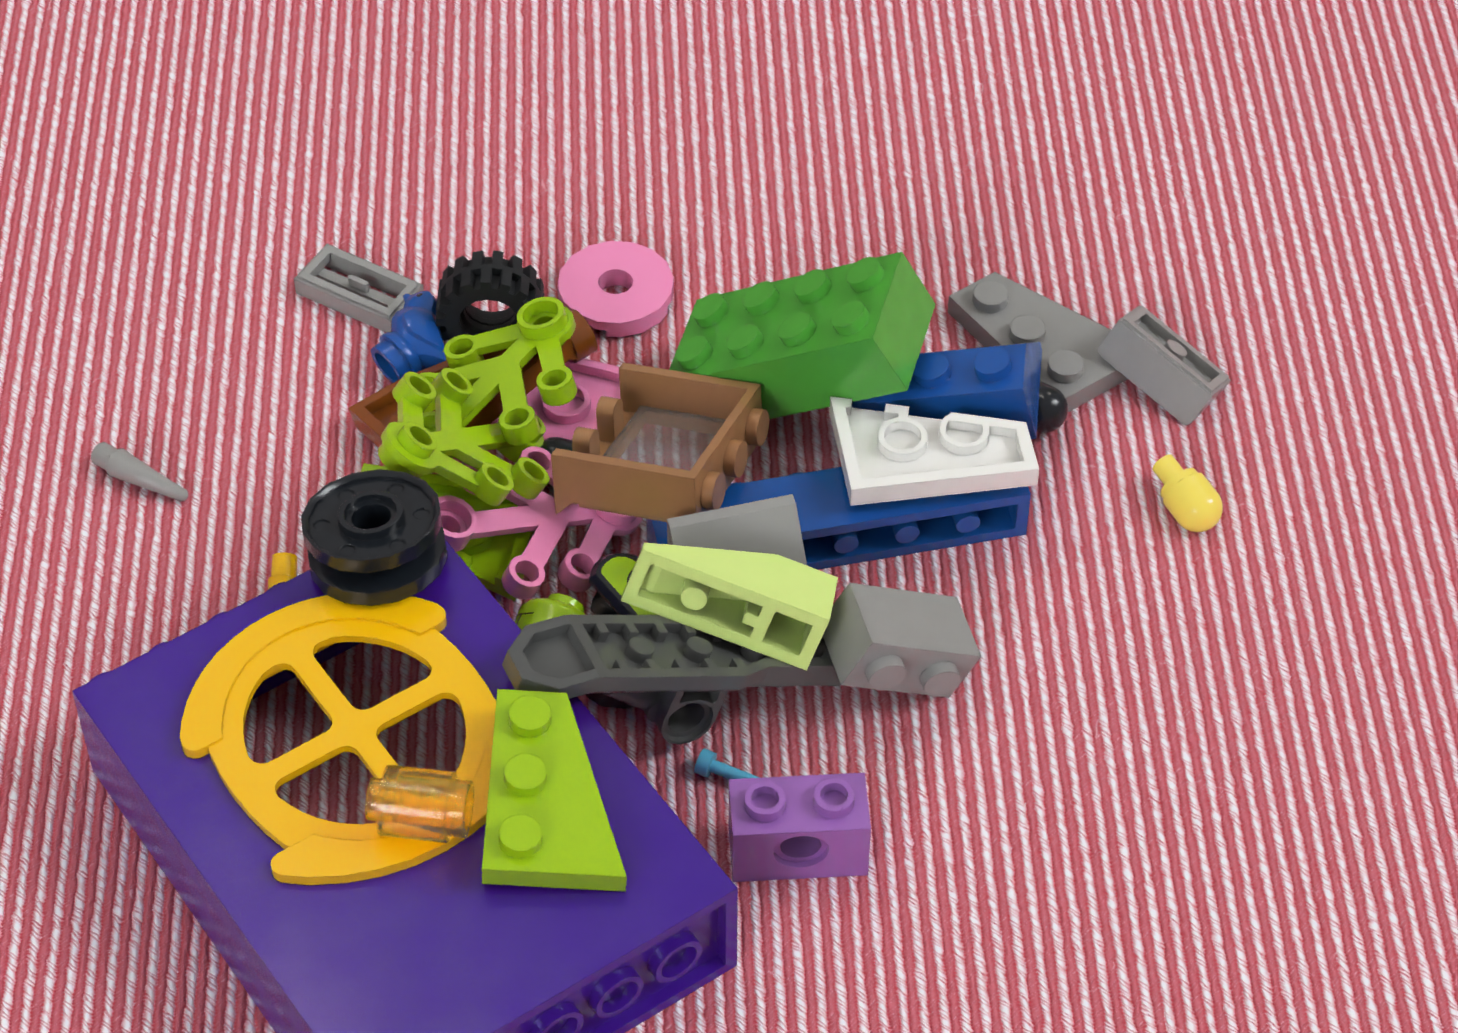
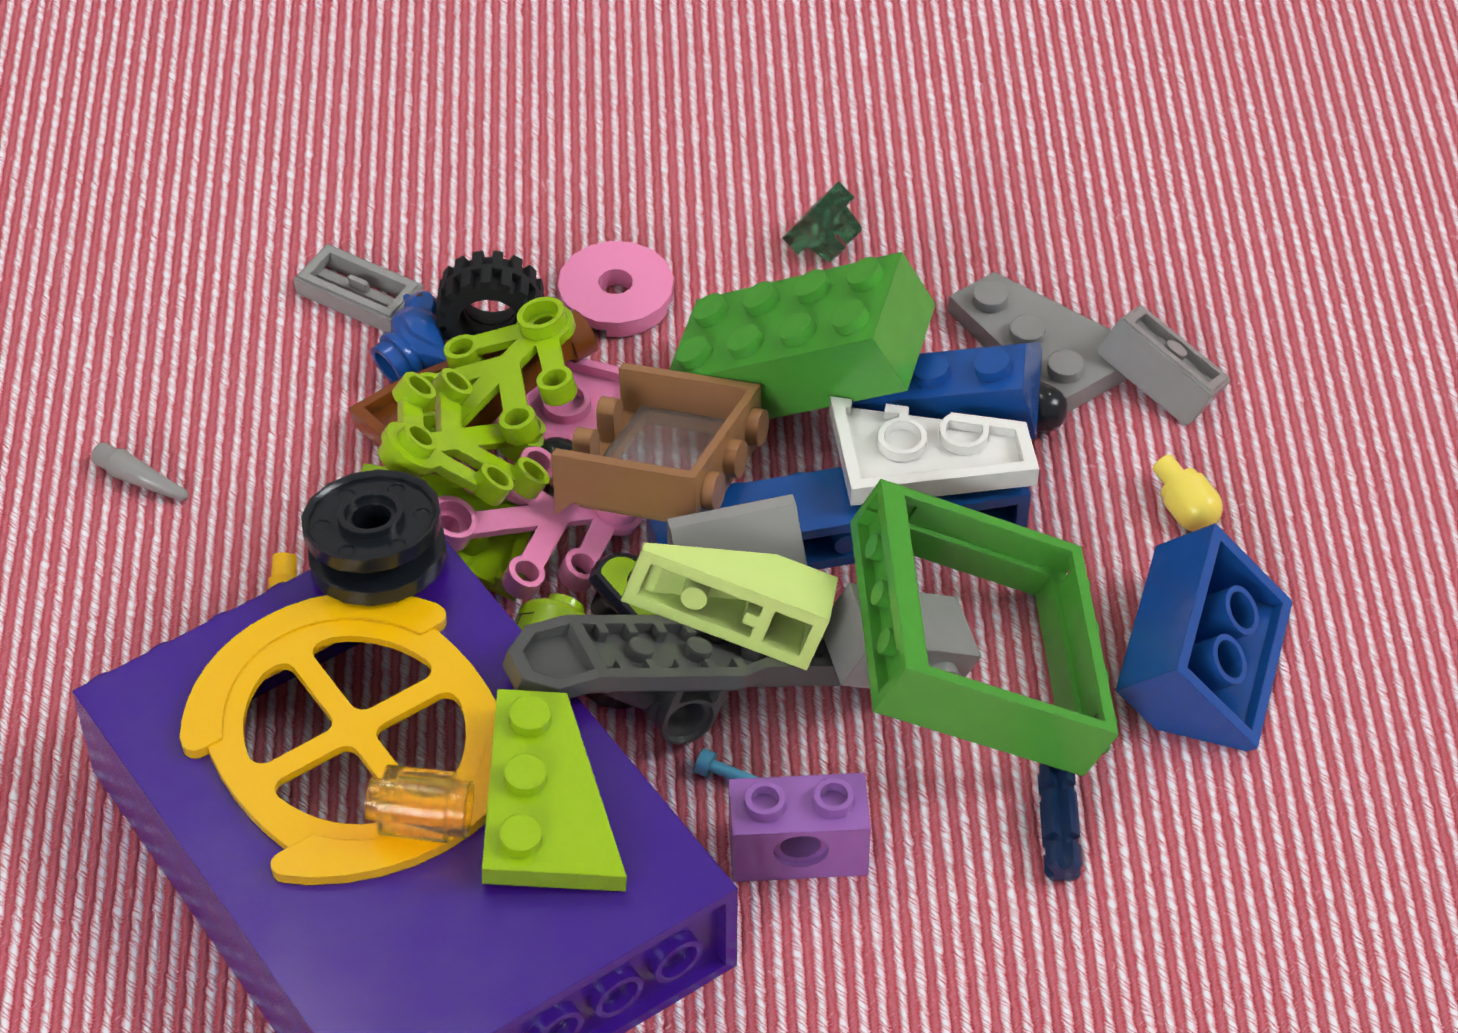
none -> clear green tile [782,181,862,262]
none -> bright green window [850,479,1119,776]
none -> dark blue axle [1037,763,1083,882]
none -> blue slope [1115,523,1293,751]

